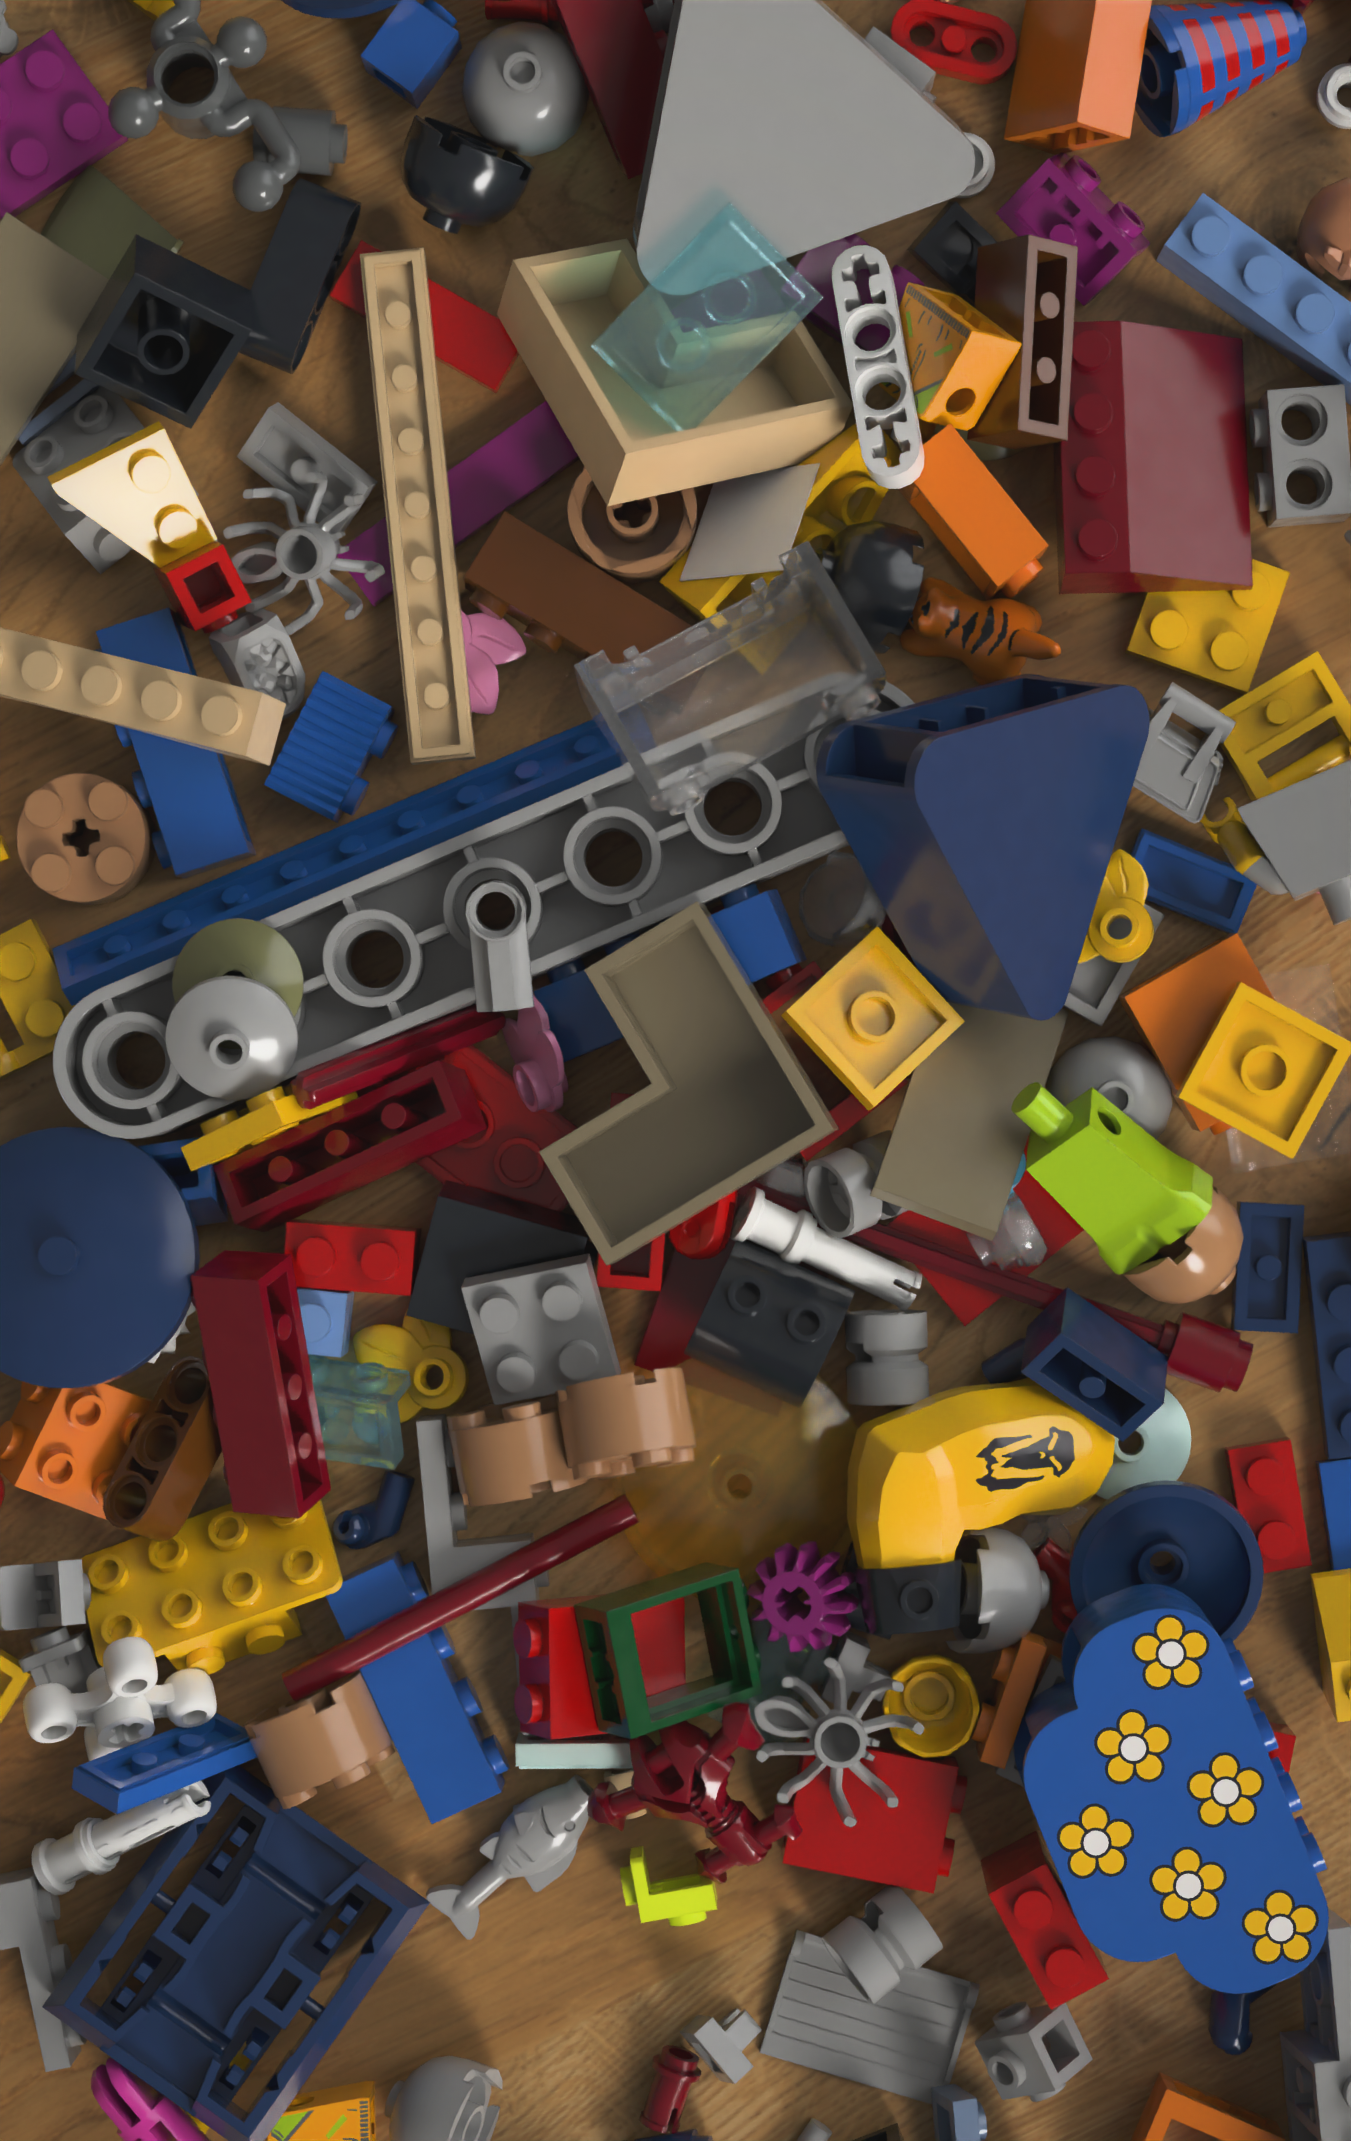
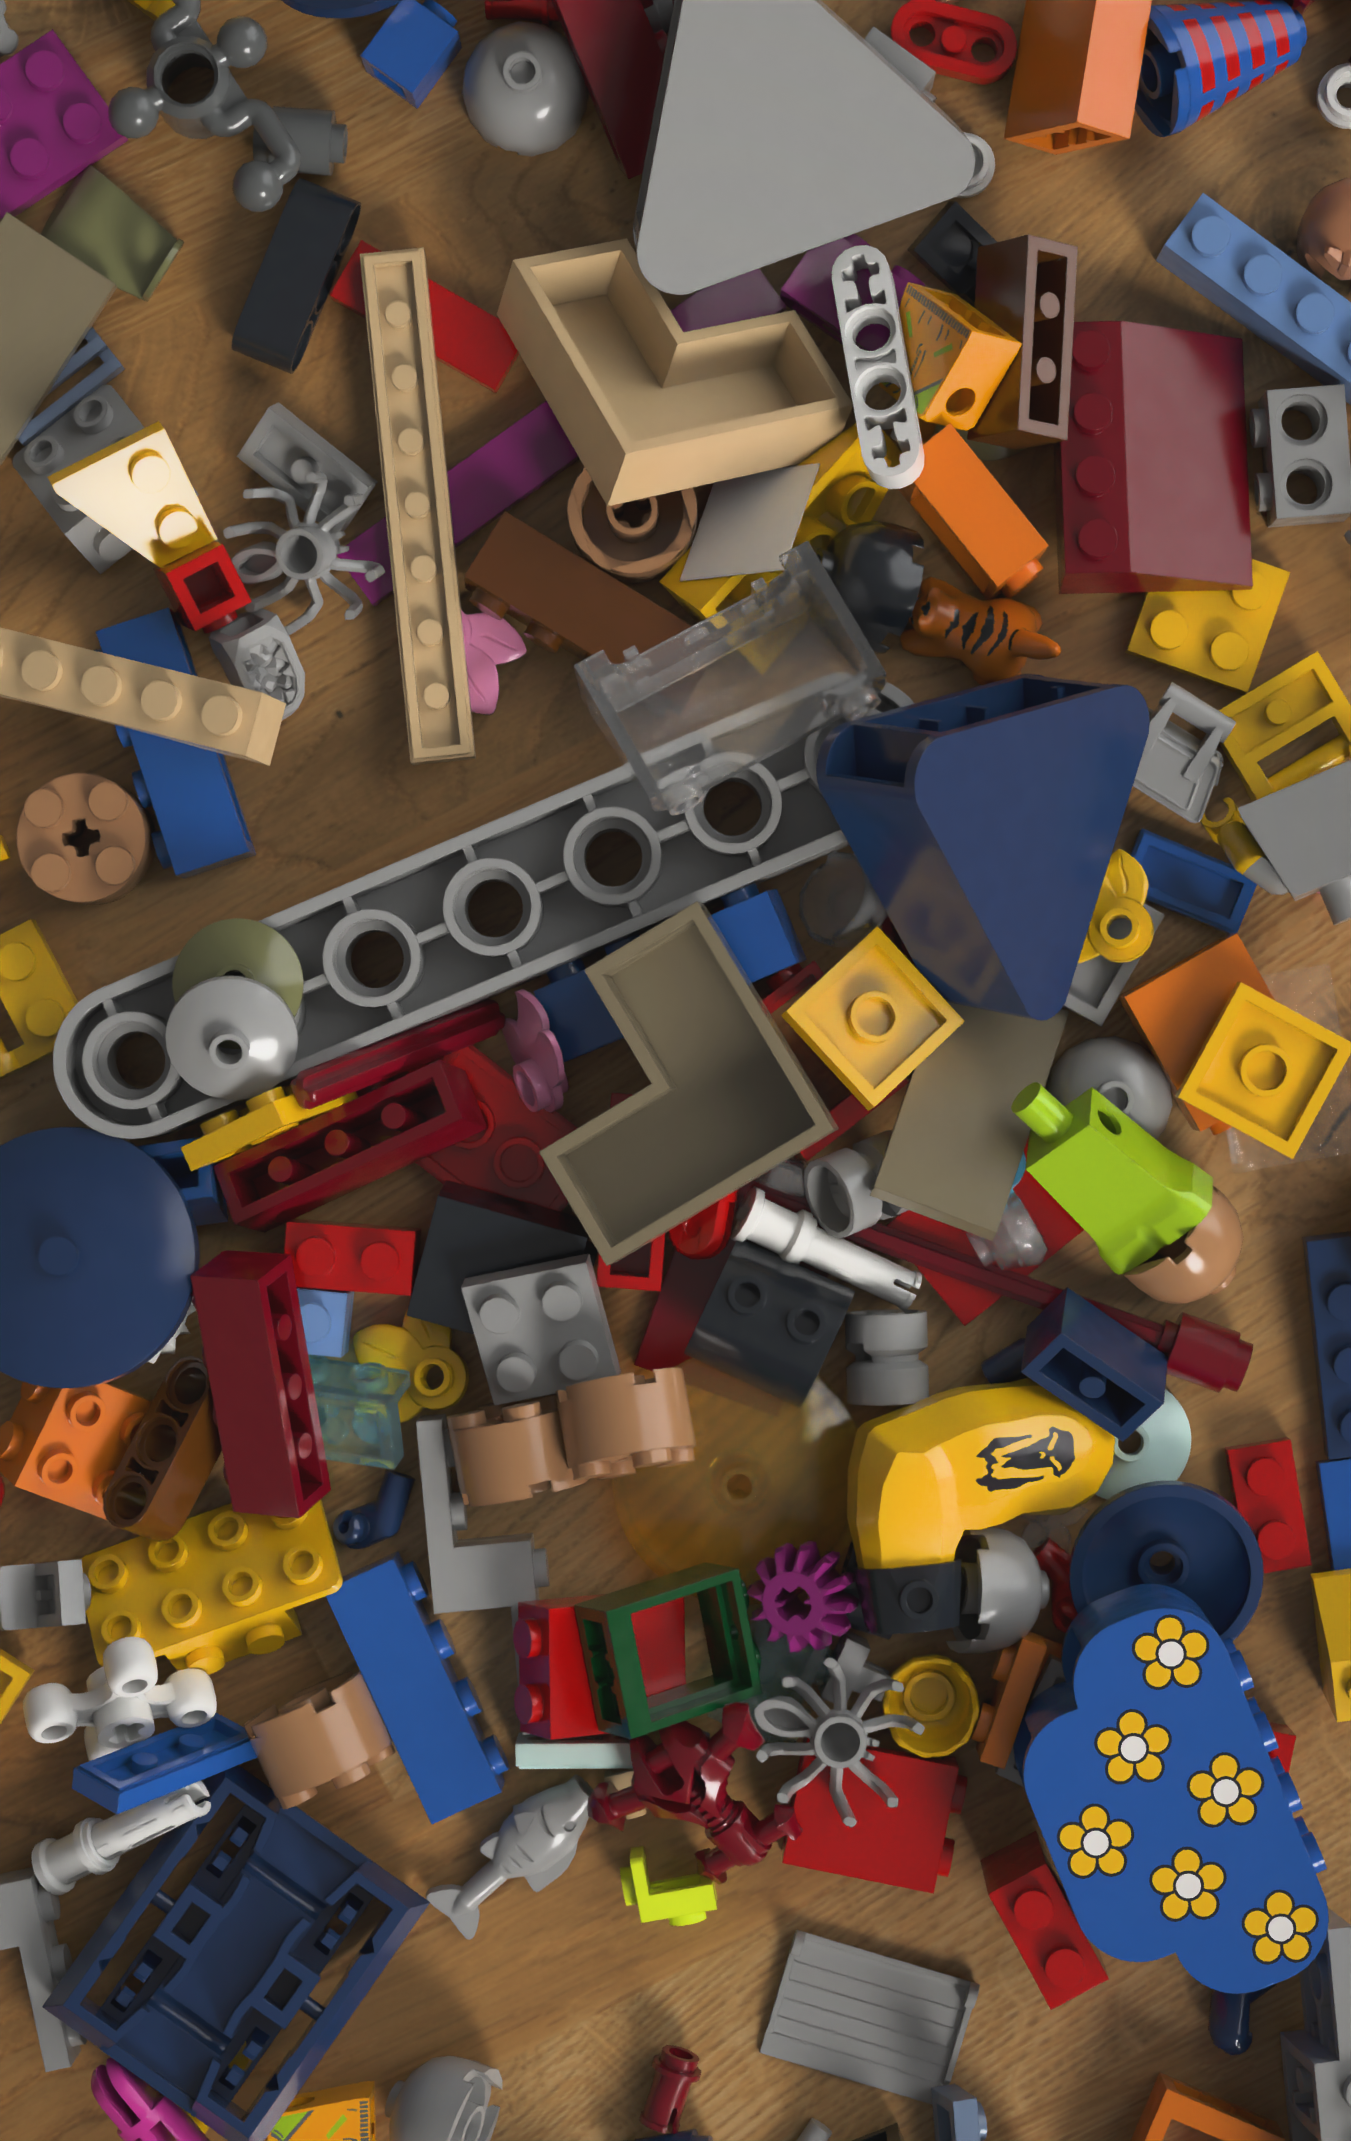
light grey bracket [18,1626,101,1693] -> none
blue plate [52,702,658,1006] -> none
black brick [75,234,252,429] -> none
blue brick [264,671,399,823] -> none
dark red piece [281,1494,640,1702] -> none
black cylinder [400,115,534,234] -> none
light grey piece [465,880,534,1012] -> none
clear light blue tile [590,201,823,432] -> none
light grey tile [680,2008,762,2084] -> none
light grey wheel [821,1885,943,2004] -> none
light grey brick [974,2002,1093,2102] -> none
magenta bracket [996,153,1150,306] -> none
dark blue plate [1231,1201,1304,1333] -> none

